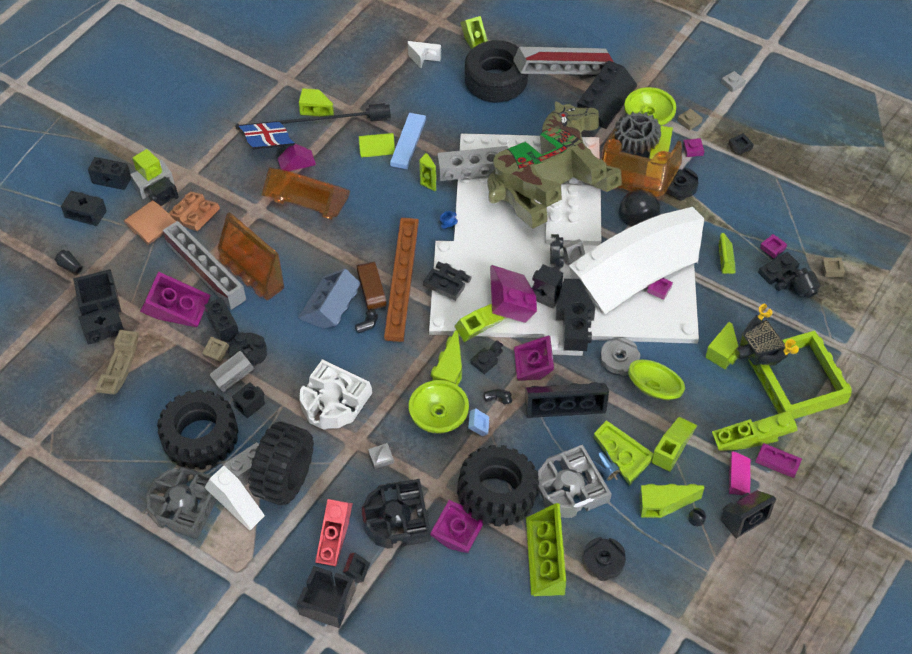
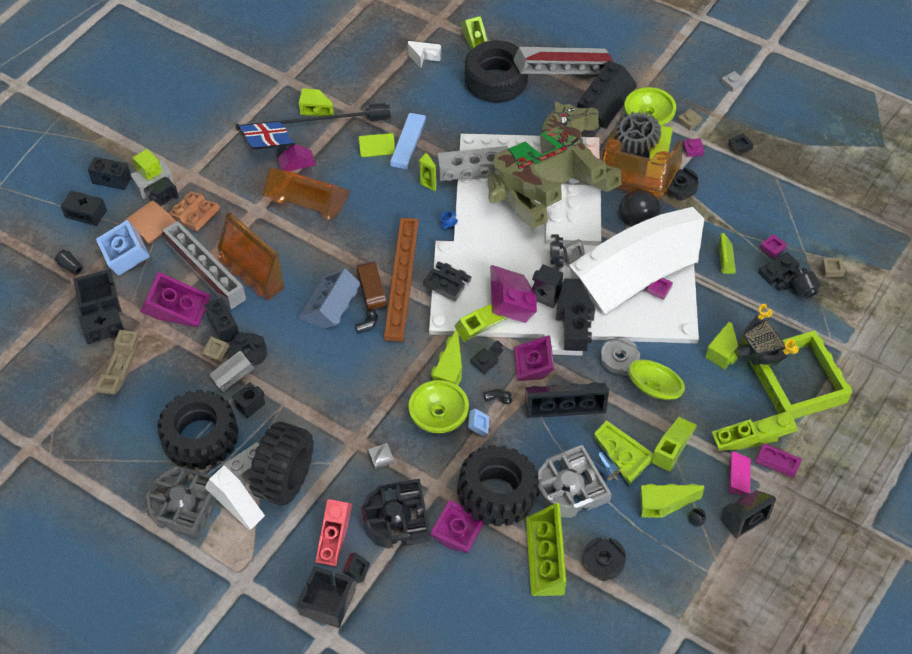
white connector [300,360,372,430] -> none
none -> light blue brick [96,220,150,276]

